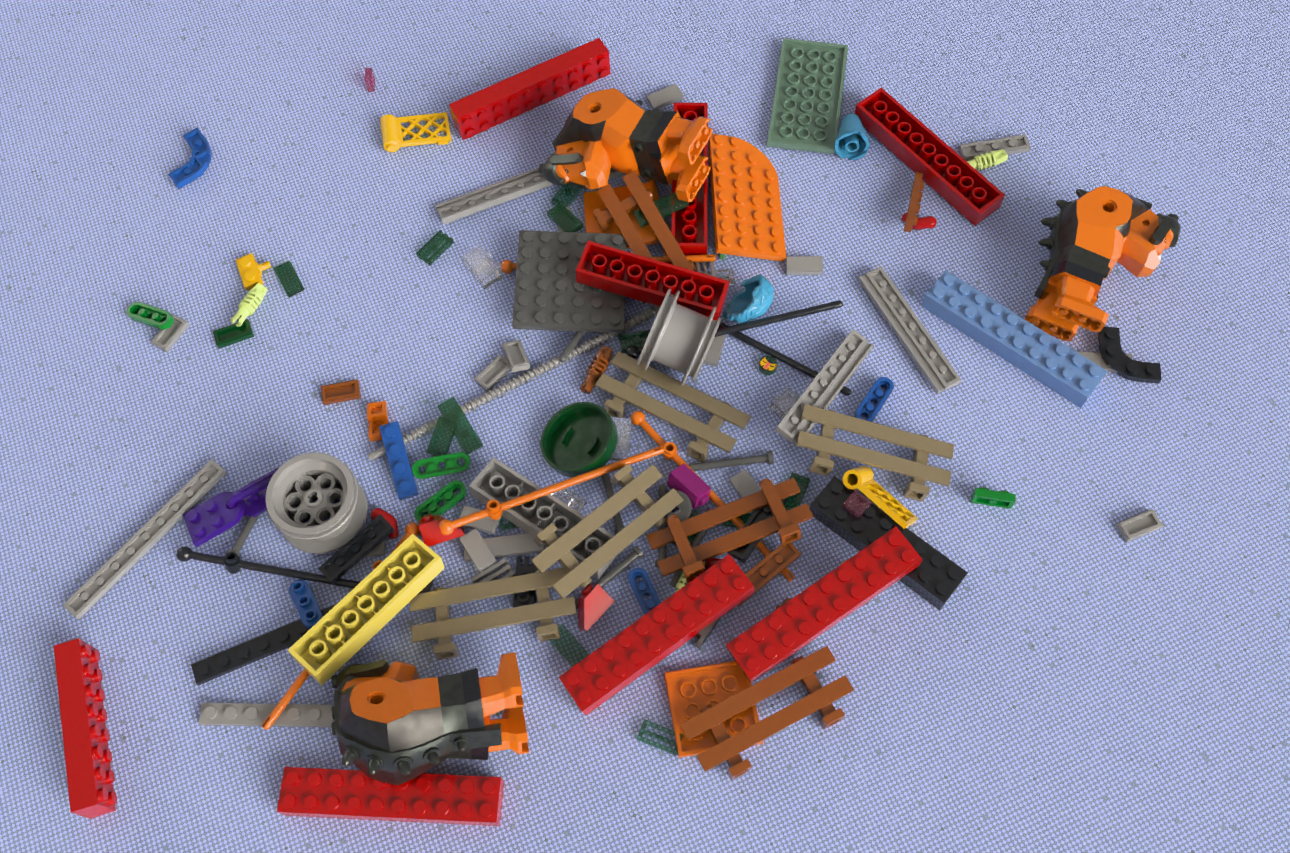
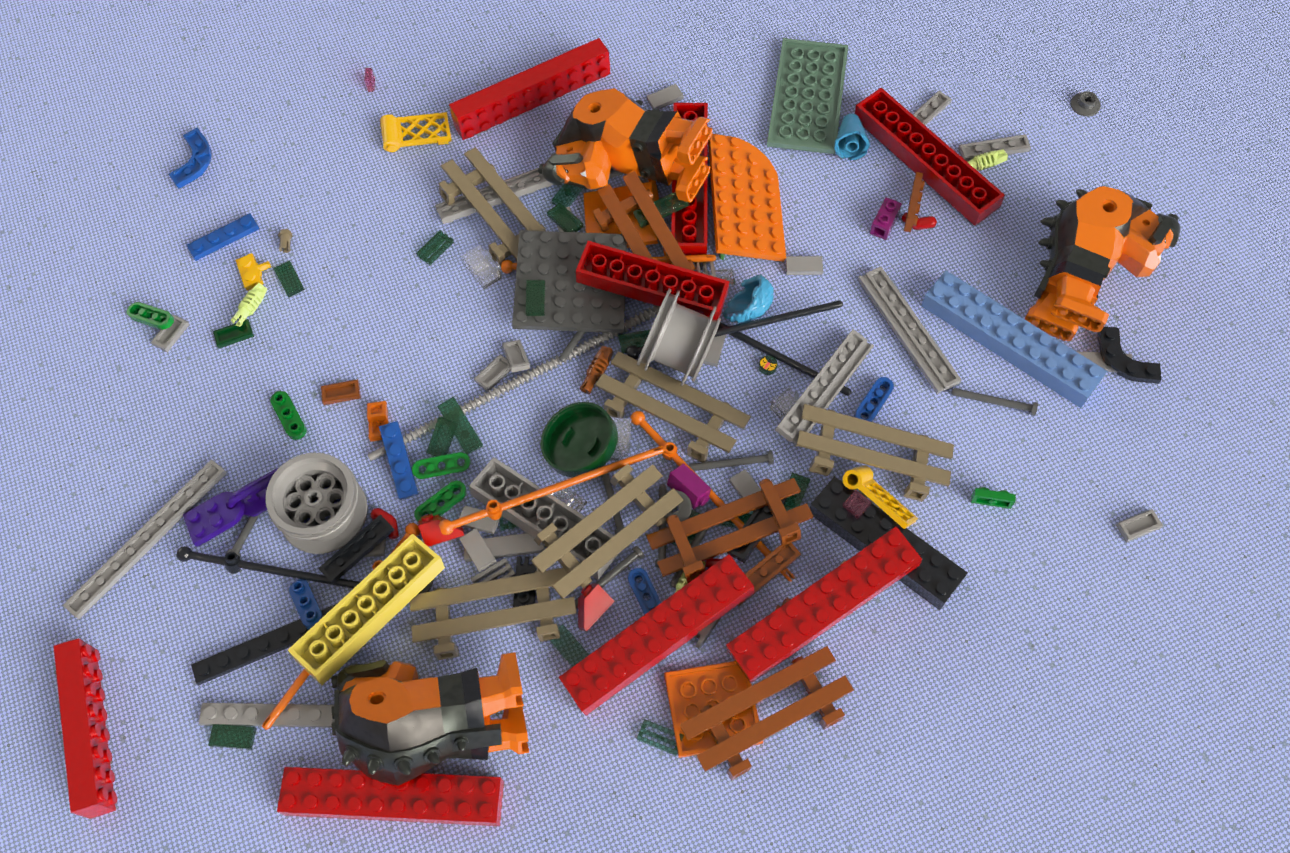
none -> blue plate [187,213,259,261]
none -> clear green tile [208,724,256,750]
none -> green plate [270,391,306,440]
none -> dark tan pin [278,229,293,253]
none -> dark tan fence [439,147,546,267]
none -> clear green tile [526,280,545,316]
none -> magenta brick [870,197,902,240]
none -> light grey tile [913,91,952,126]
none -> dark grey bar [951,388,1038,416]
none -> dark grey piece [1070,91,1101,117]

